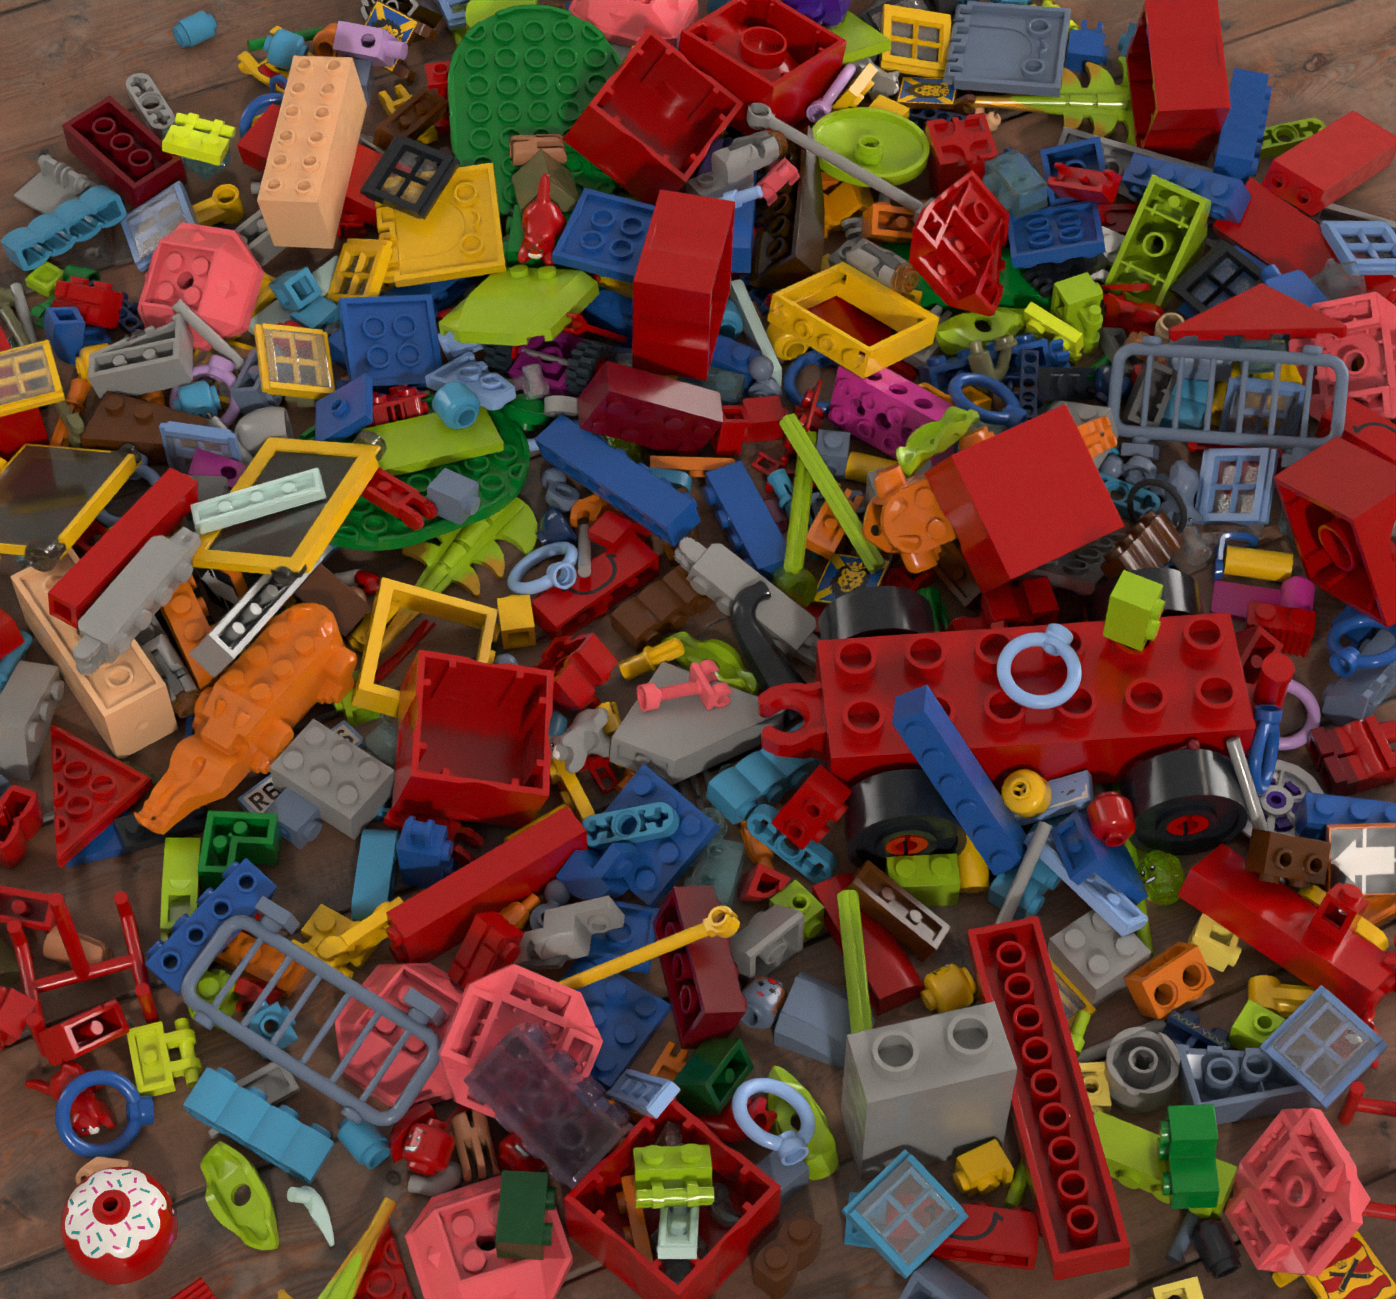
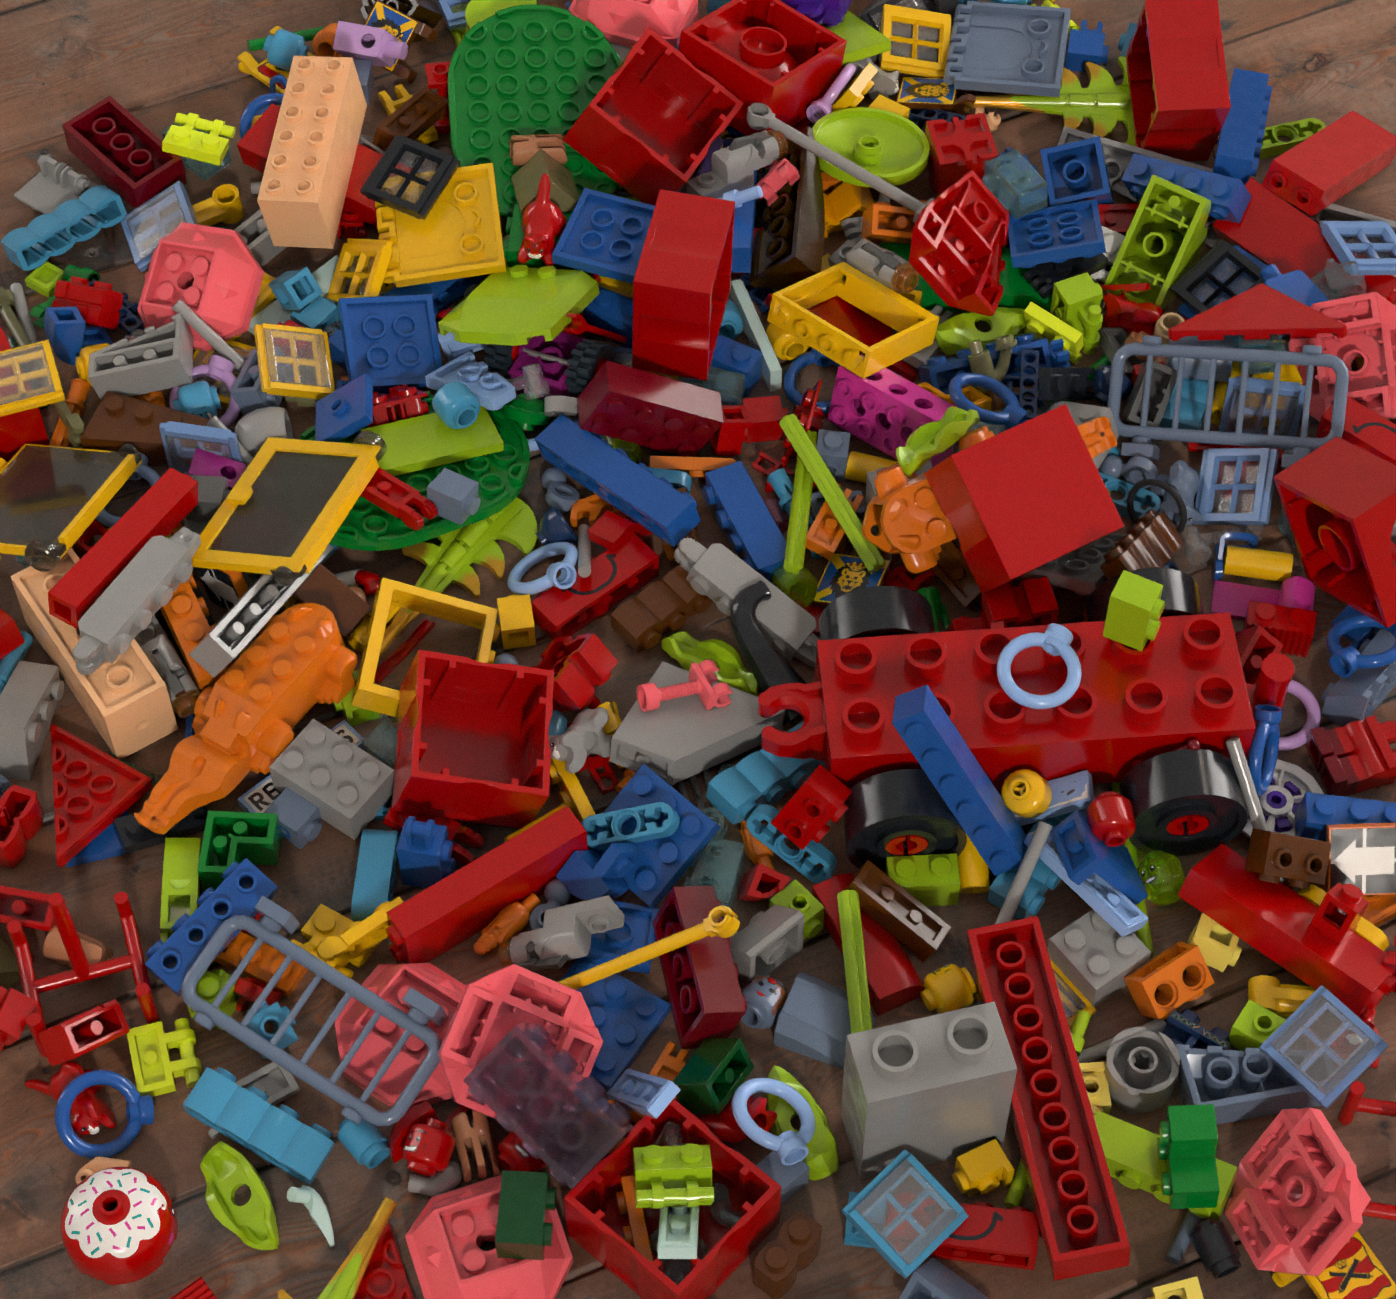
light grey beam [126,73,177,139] -> none
dark azure brick [172,10,217,48] -> none
light aqua tile [190,467,326,535] -> none
red brick [447,911,524,989] -> none
yellow axle [619,638,685,681] -> none
sand blue plate [748,356,782,399] -> none
red hinge [1047,162,1122,205] -> none

